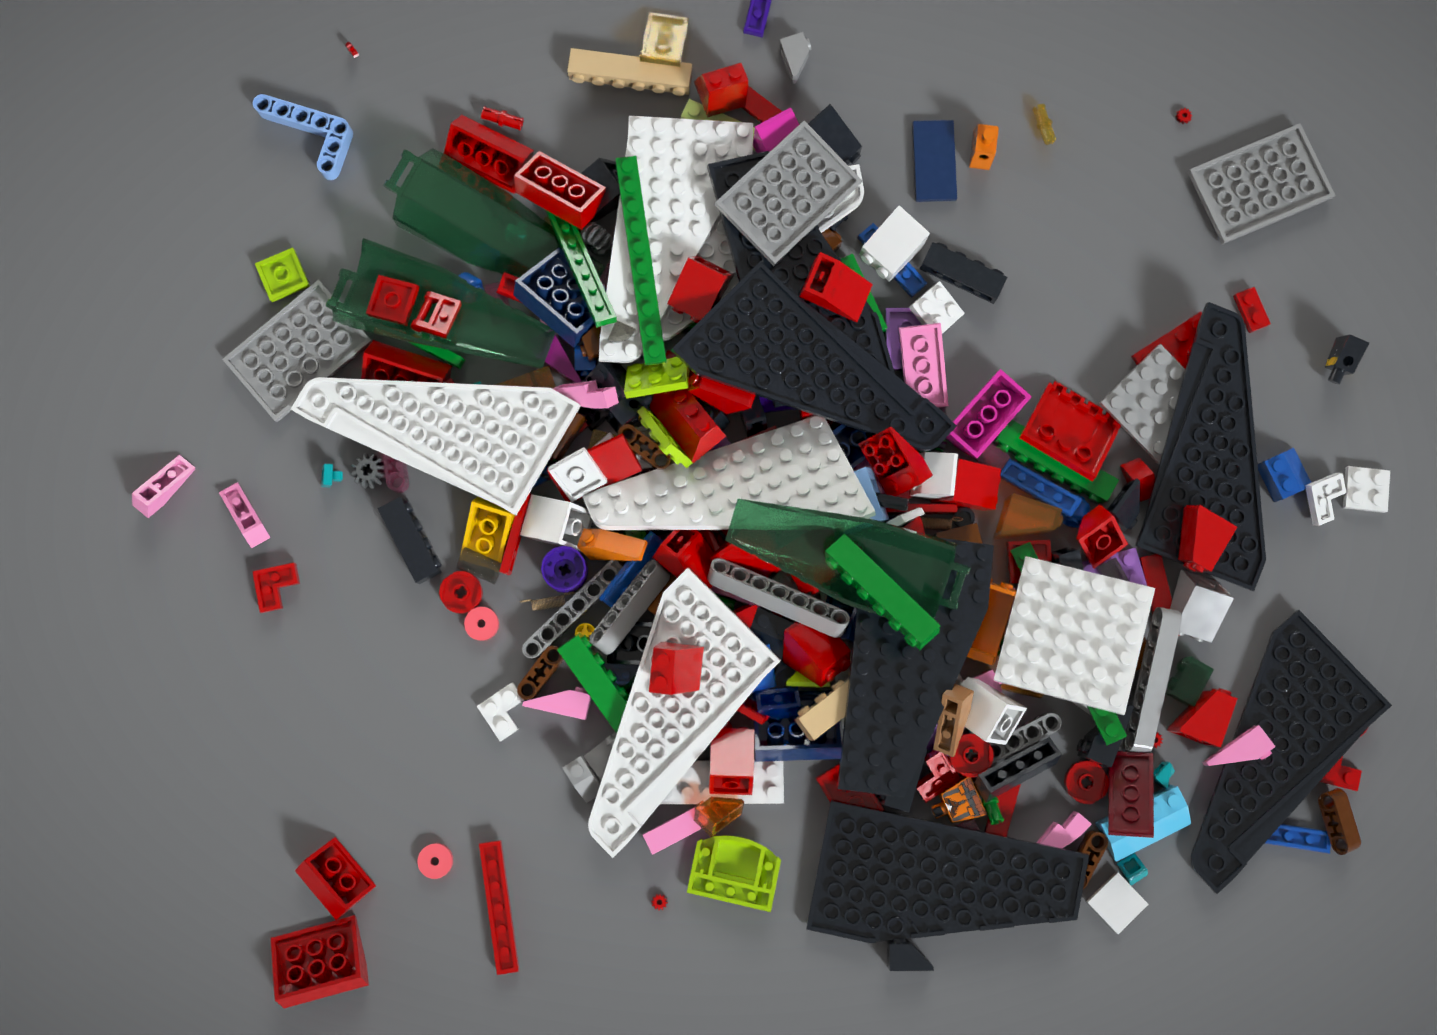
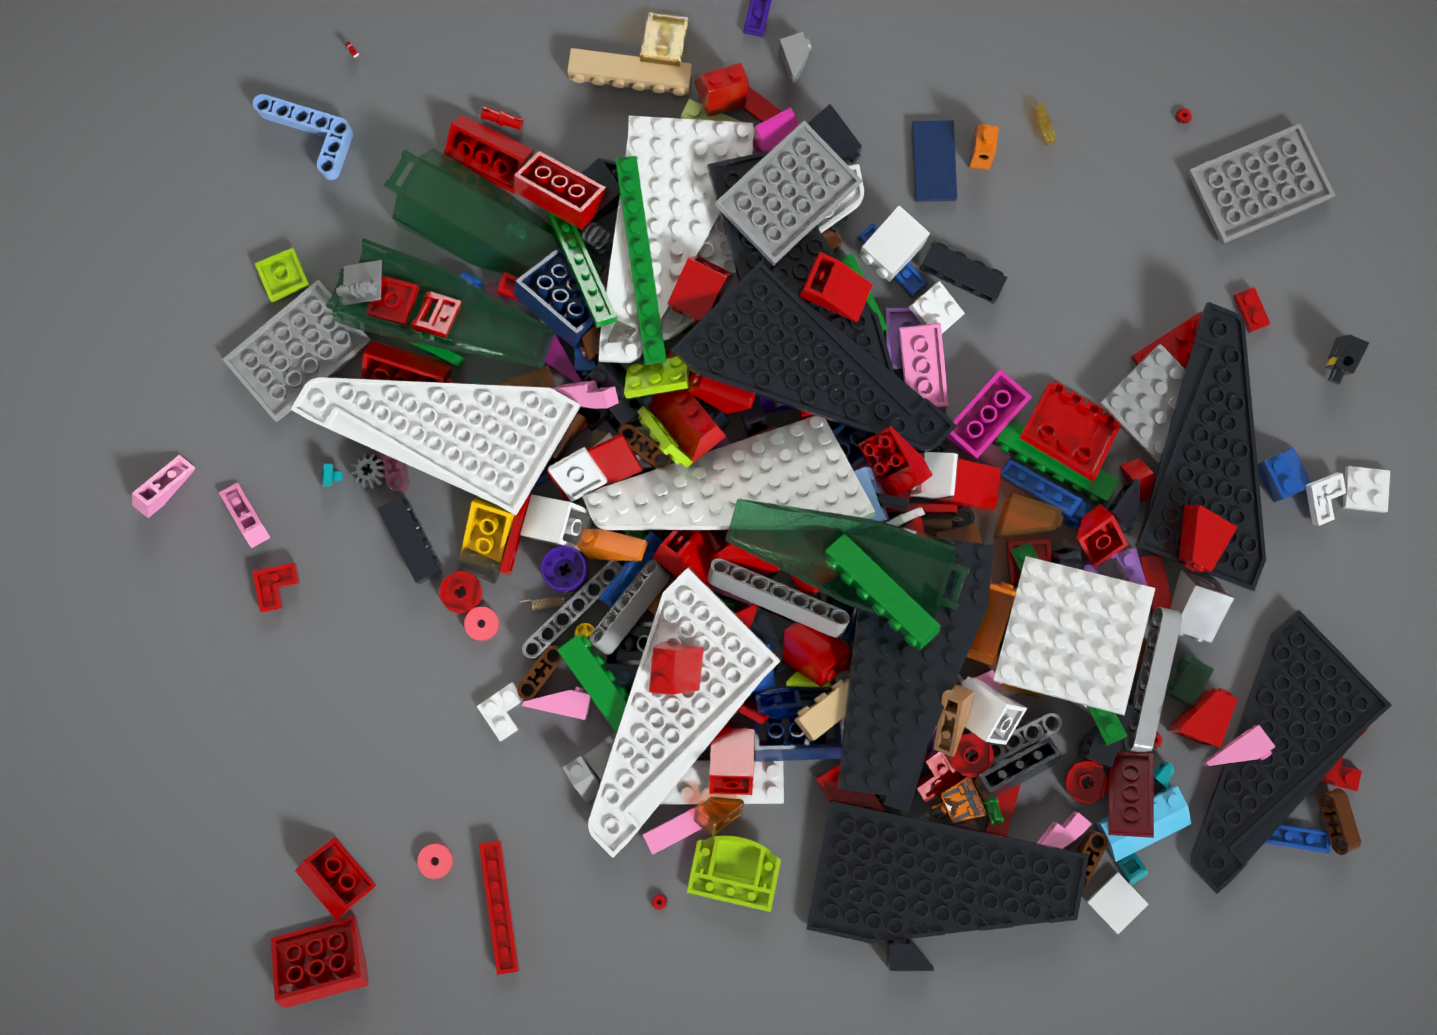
none -> light grey hinge [336,260,382,305]

